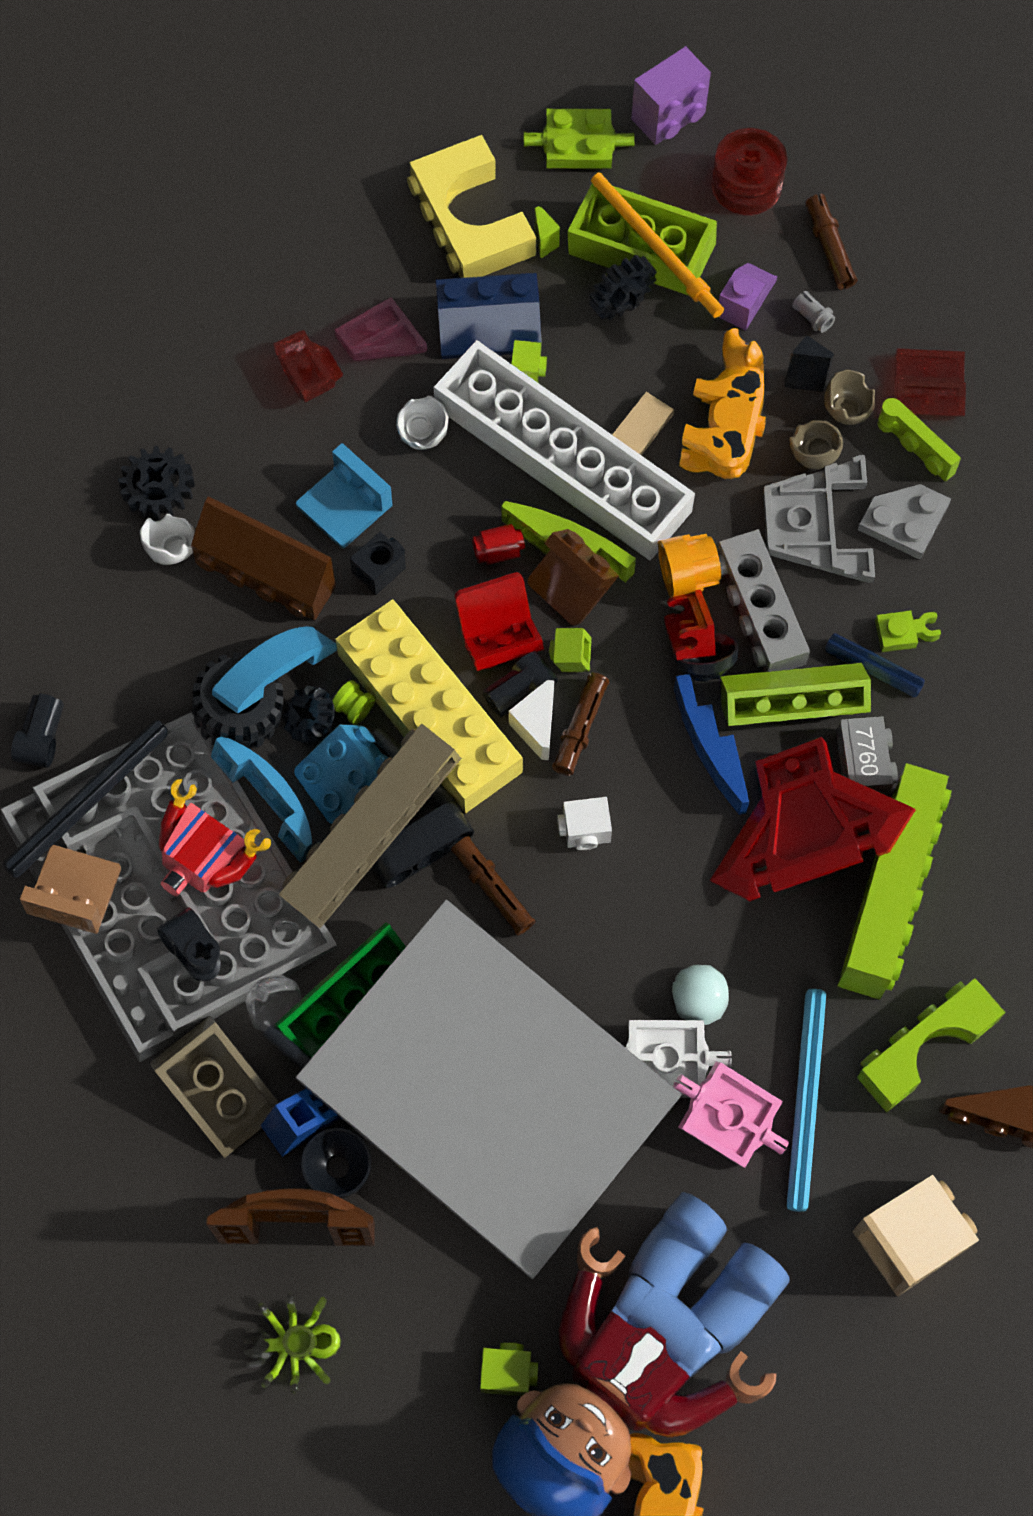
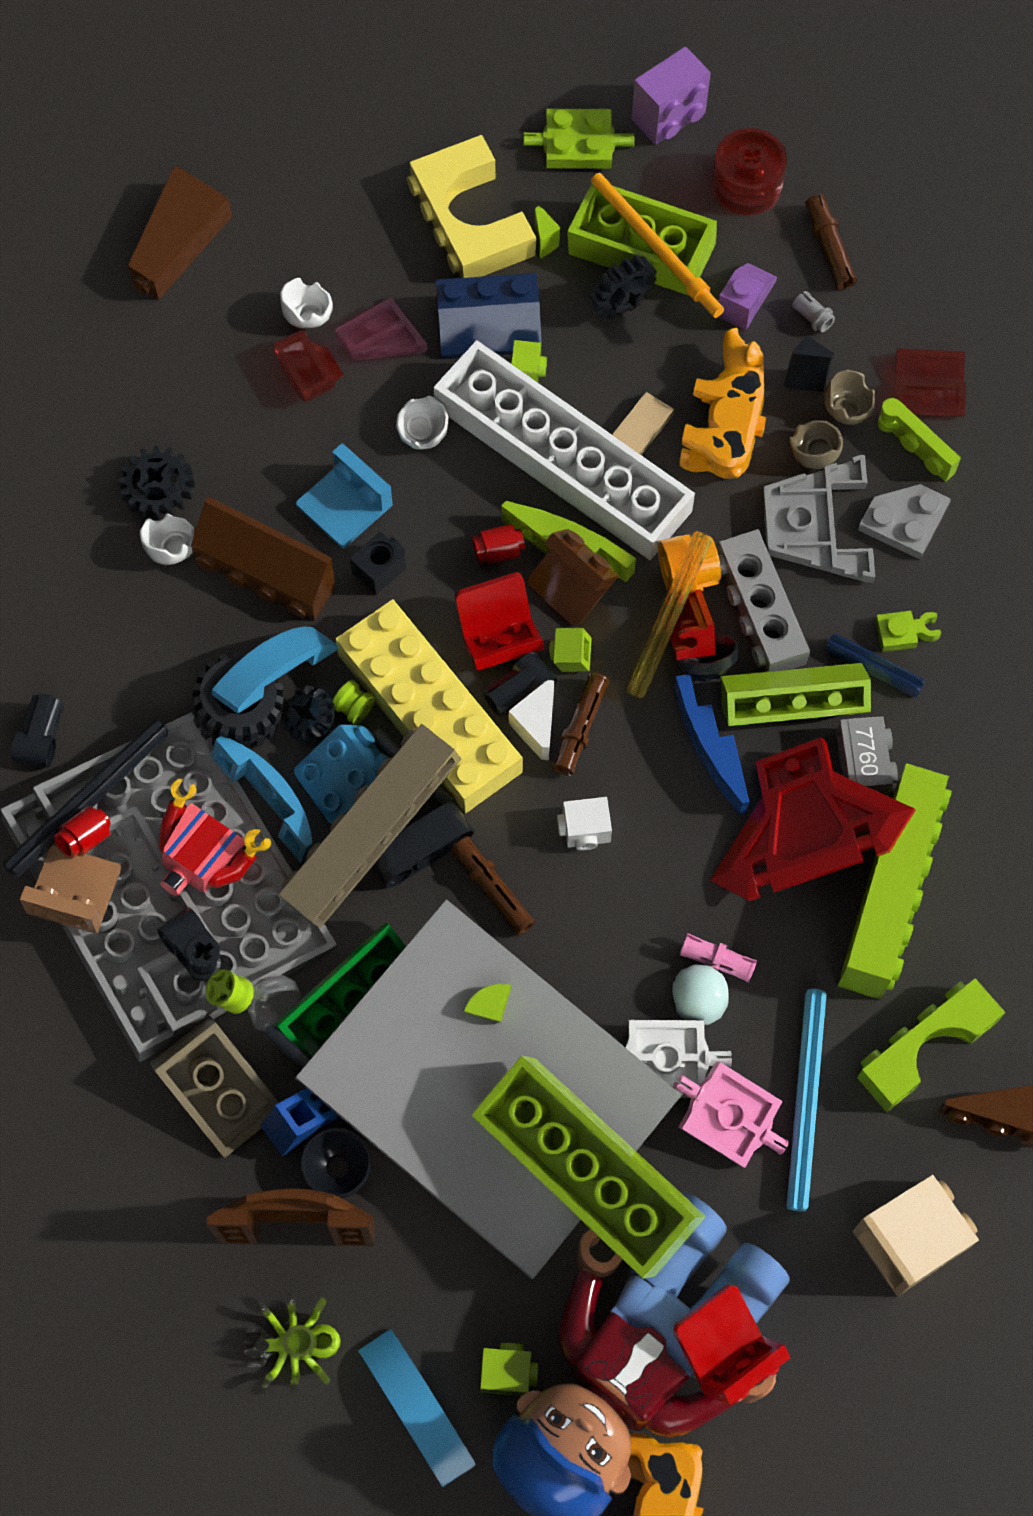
none -> red brick [54,806,111,859]
none -> reddish brown slope [128,165,232,300]
none -> lime wheel [205,969,254,1014]
none -> white hair [280,278,333,329]
none -> dark azure slope [358,1329,476,1487]
none -> lime tile [464,984,512,1023]
none -> lime brick [471,1055,706,1279]
none -> clear yellow axle [626,531,712,698]
none -> red bracket [673,1284,791,1405]
none -> bright pink pin [679,933,757,982]

